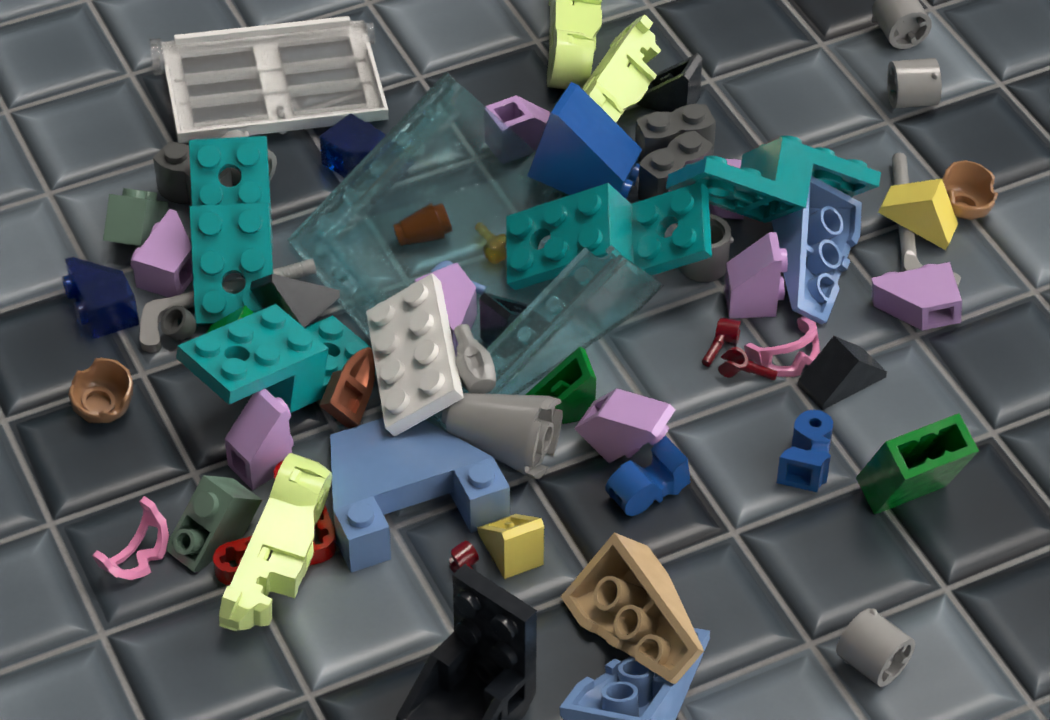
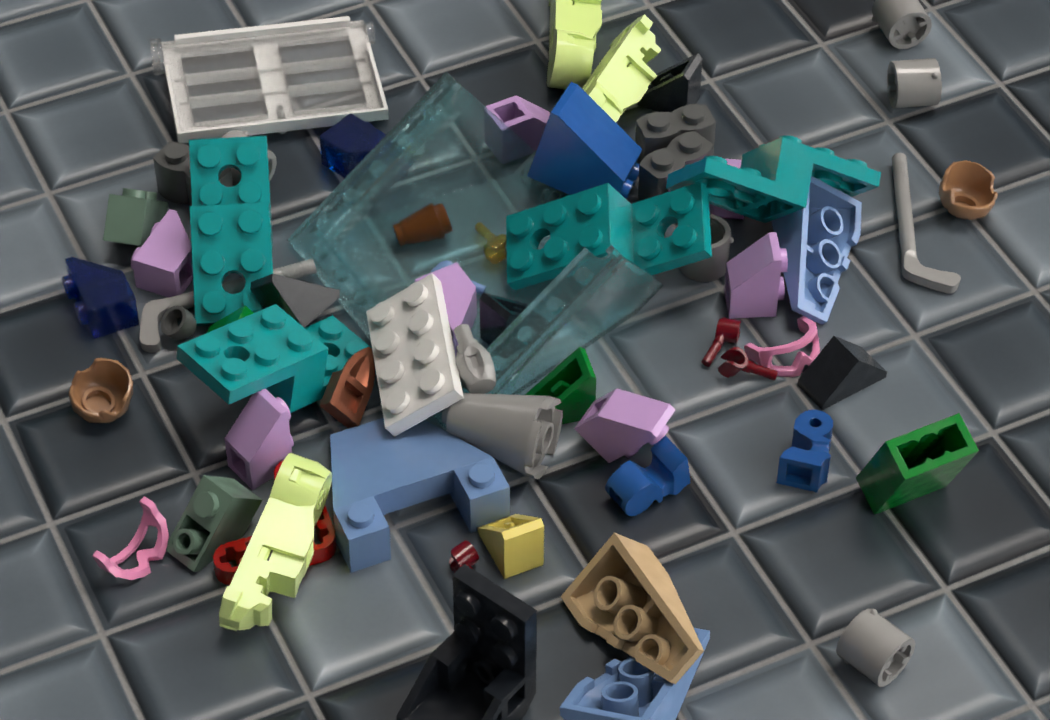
lavender slope [872,262,962,331] -> none
light yellow slope [878,179,958,250] -> none

